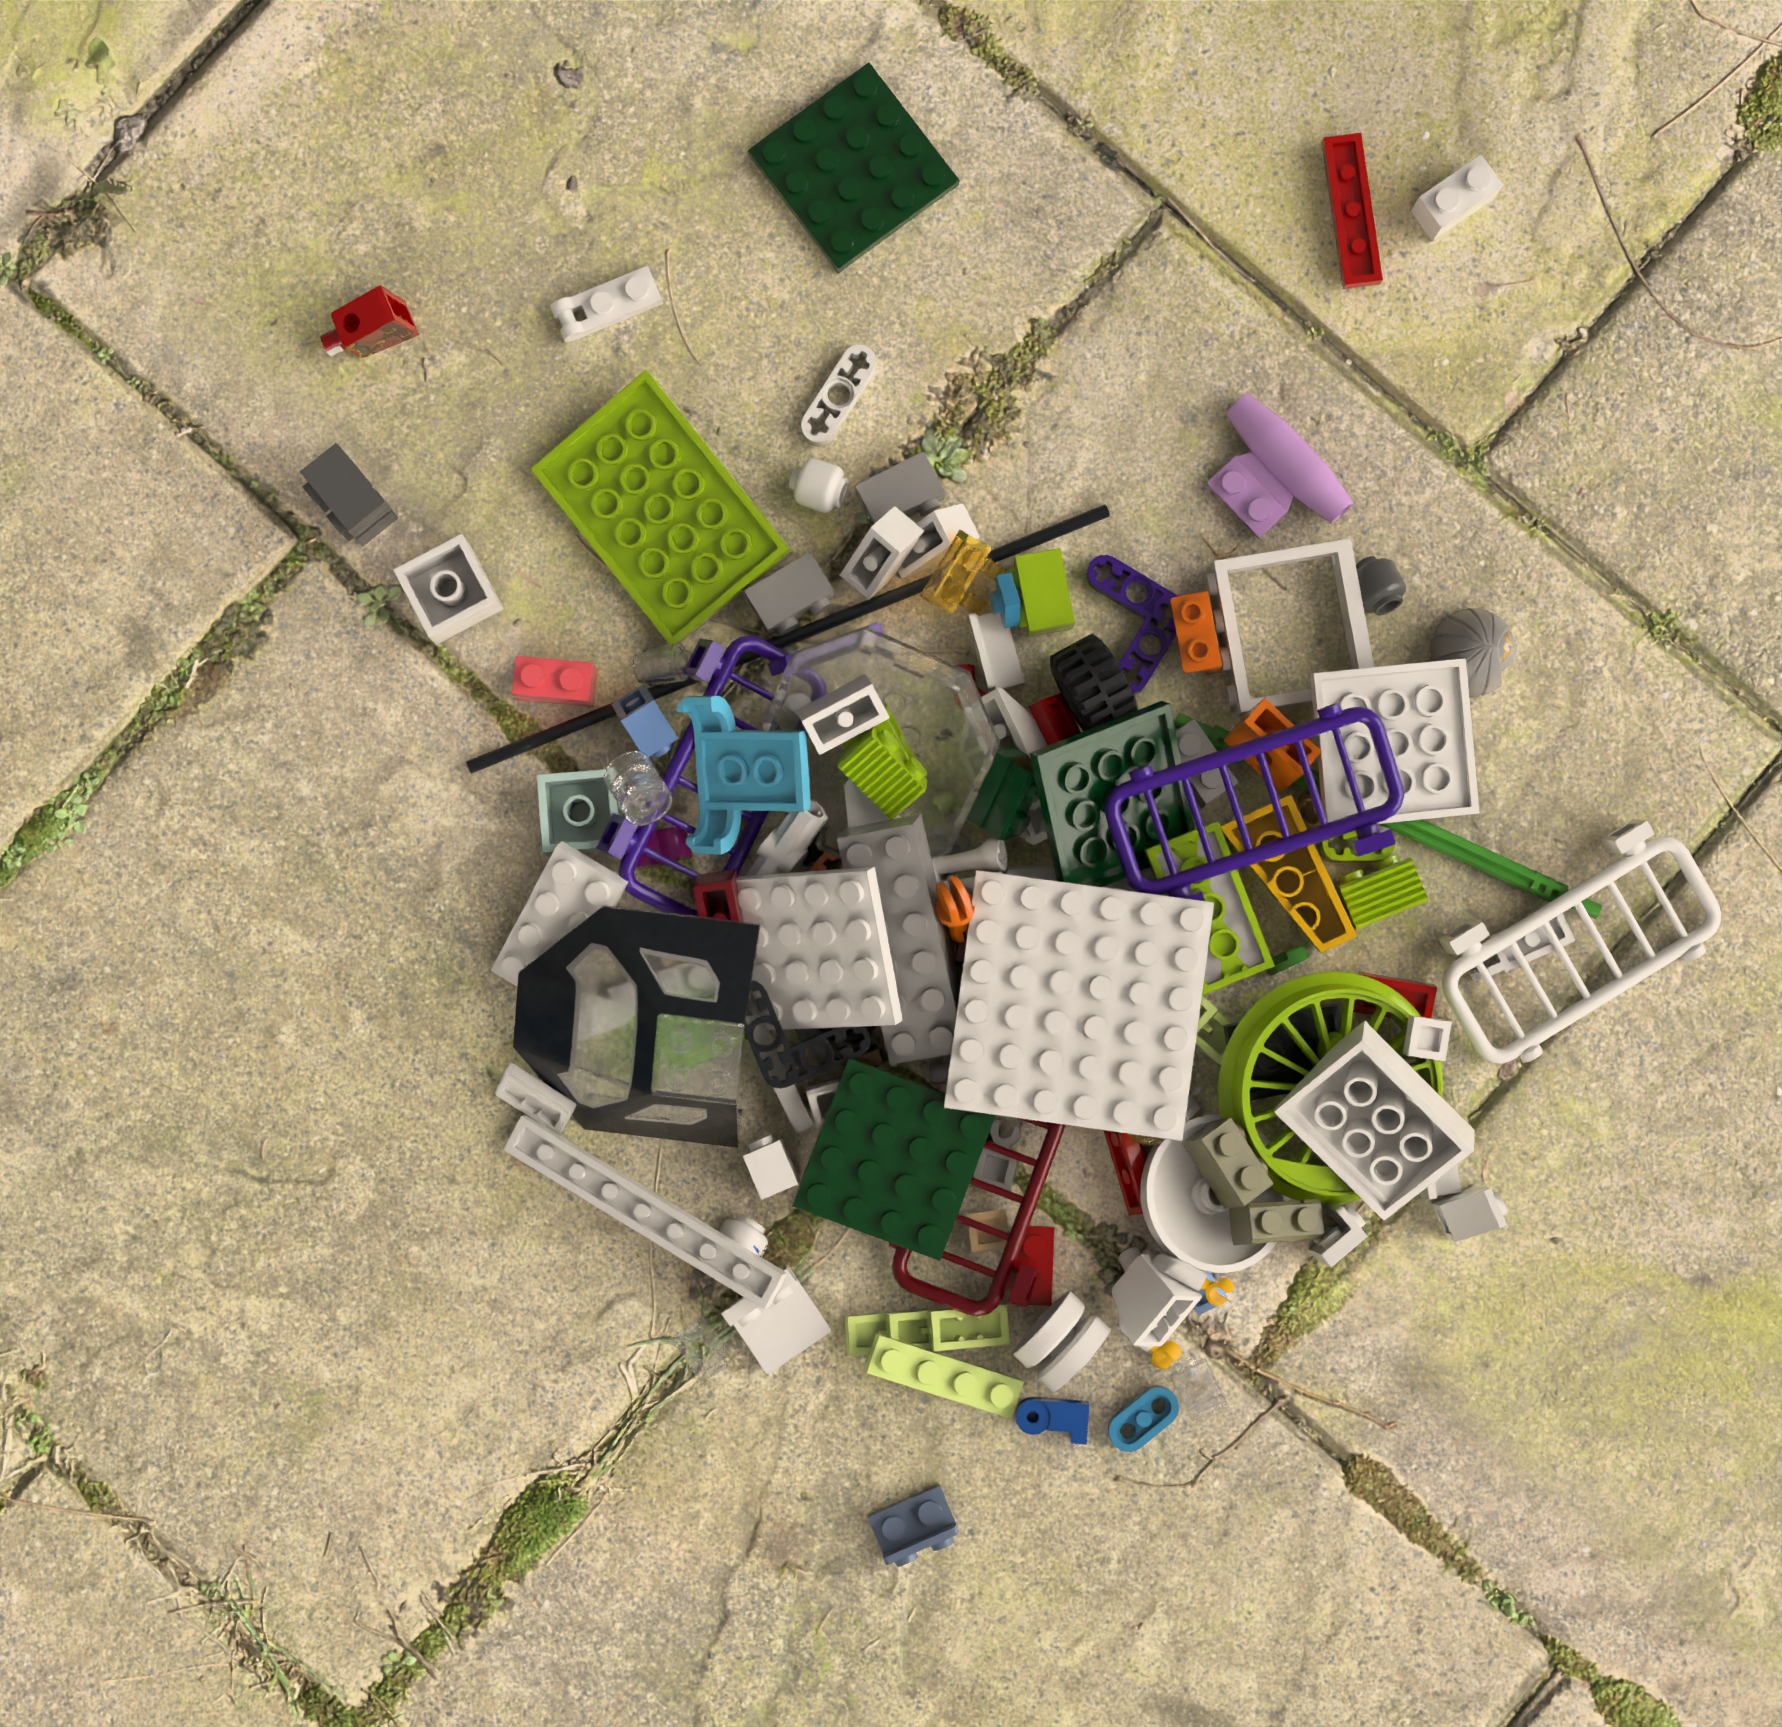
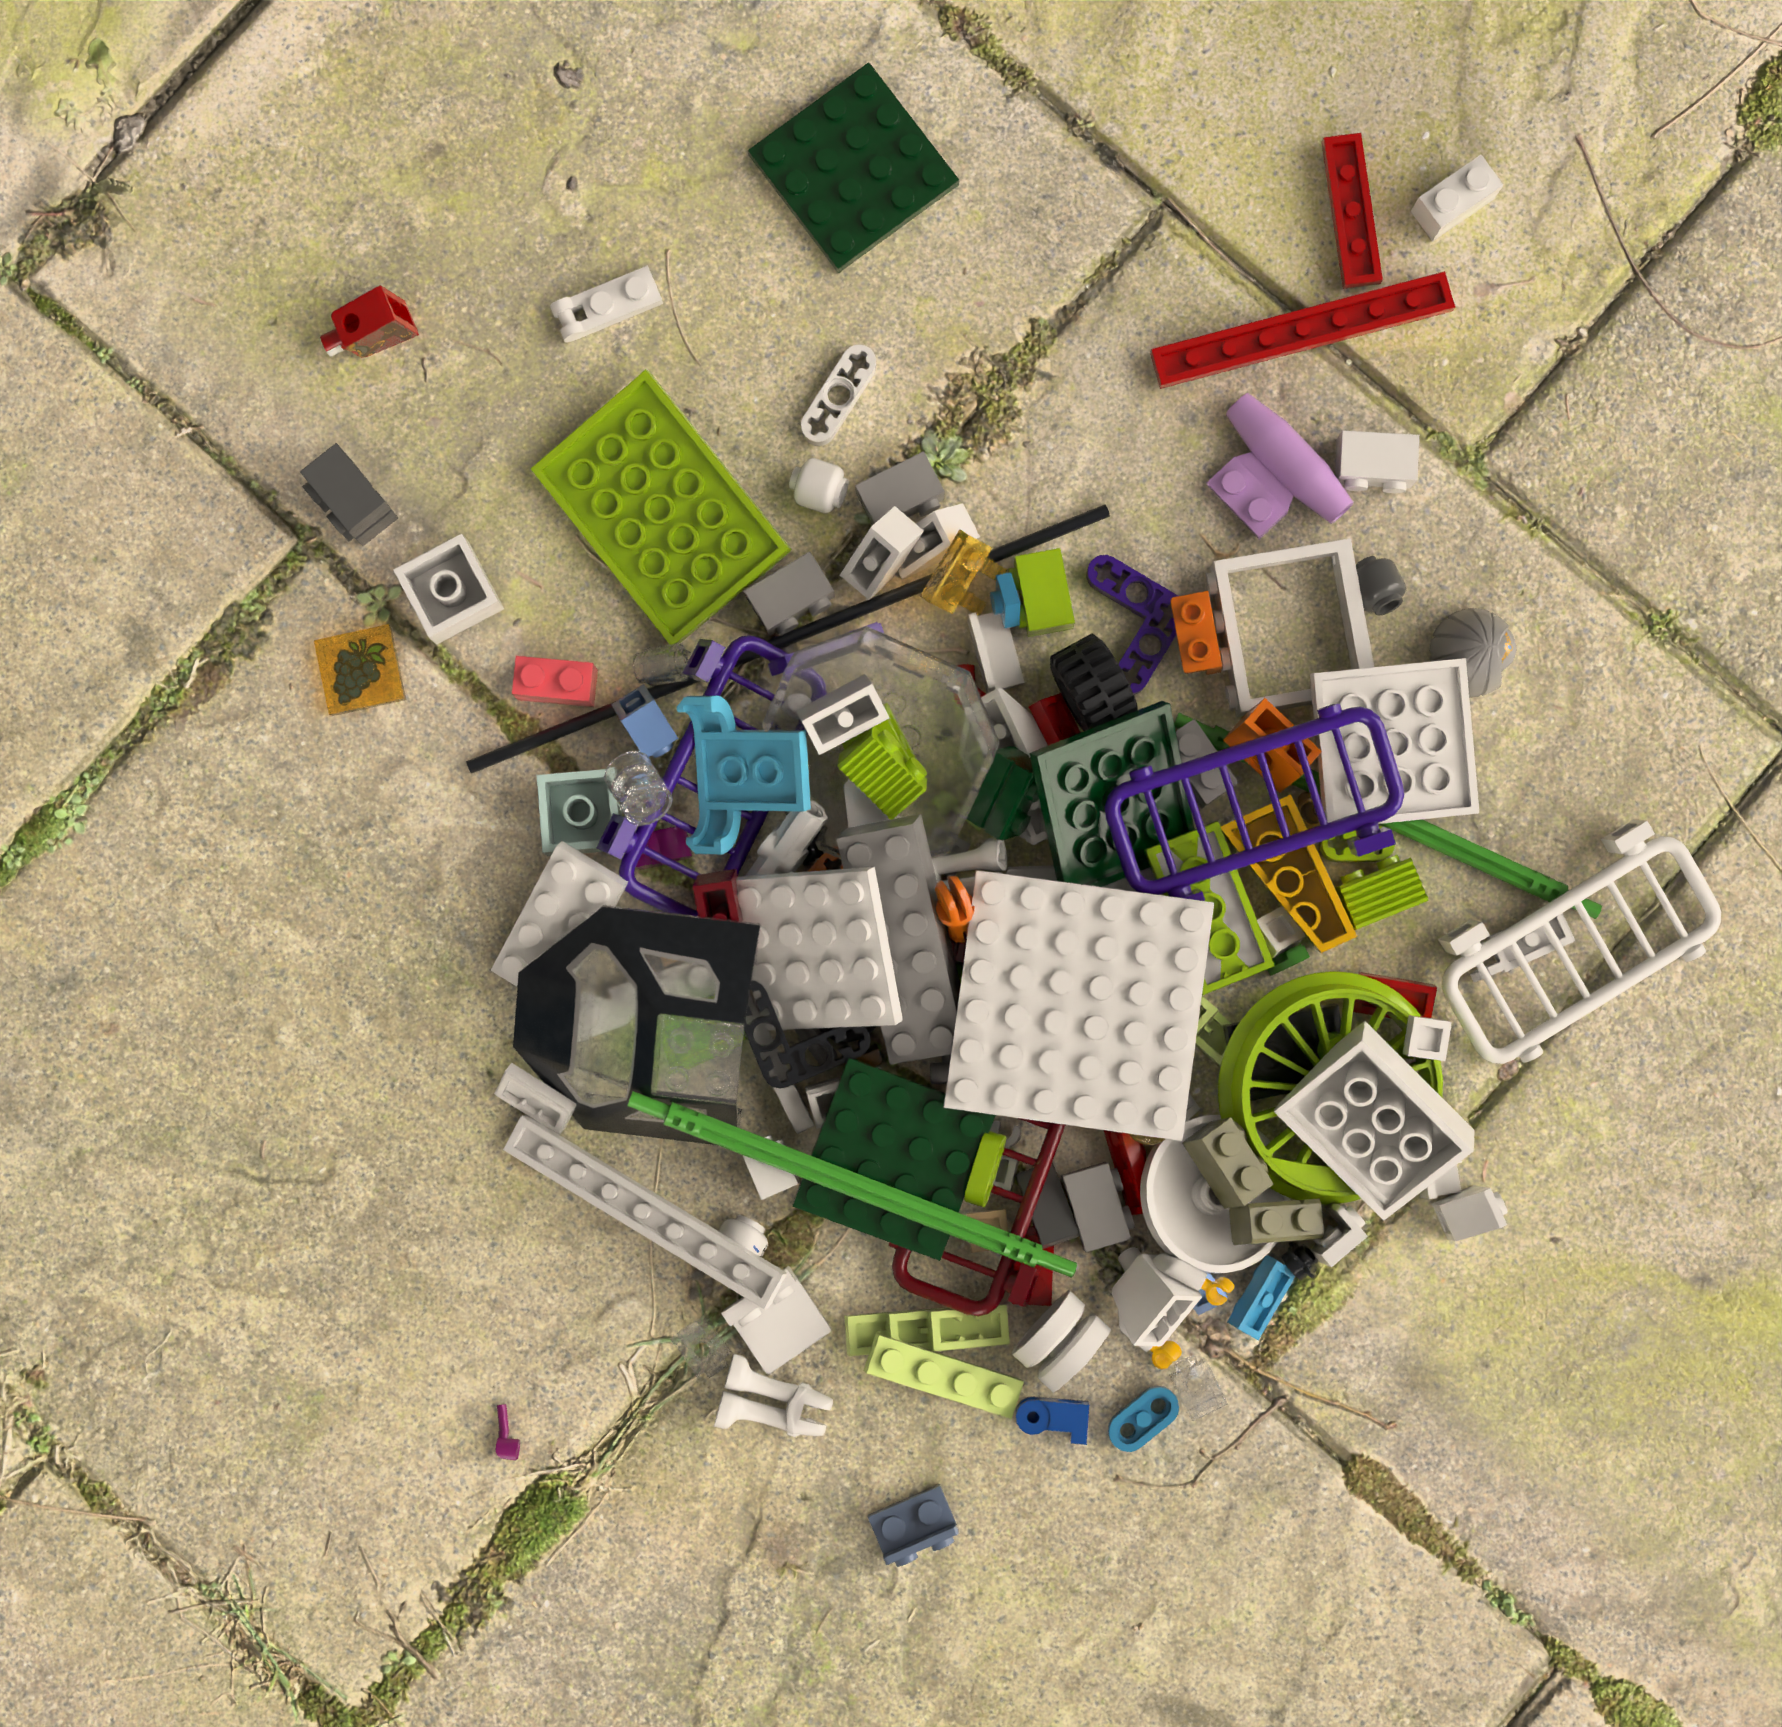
none -> clear yellow tile [314,624,406,716]
none -> magenta hand [495,1404,520,1461]
none -> bright green axle [627,1091,1077,1278]
none -> white piece [714,1354,833,1437]
none -> lime beam [964,1131,1006,1208]
none -> dark grey tile [1016,1162,1079,1249]
none -> light grey brick [1061,1162,1135,1252]
none -> red plate [1150,271,1455,389]
none -> dark azure plate [1227,1255,1295,1341]
none -> white plate [1257,906,1306,958]
none -> black plate [1282,1241,1318,1280]
none -> white brick [1335,430,1420,493]

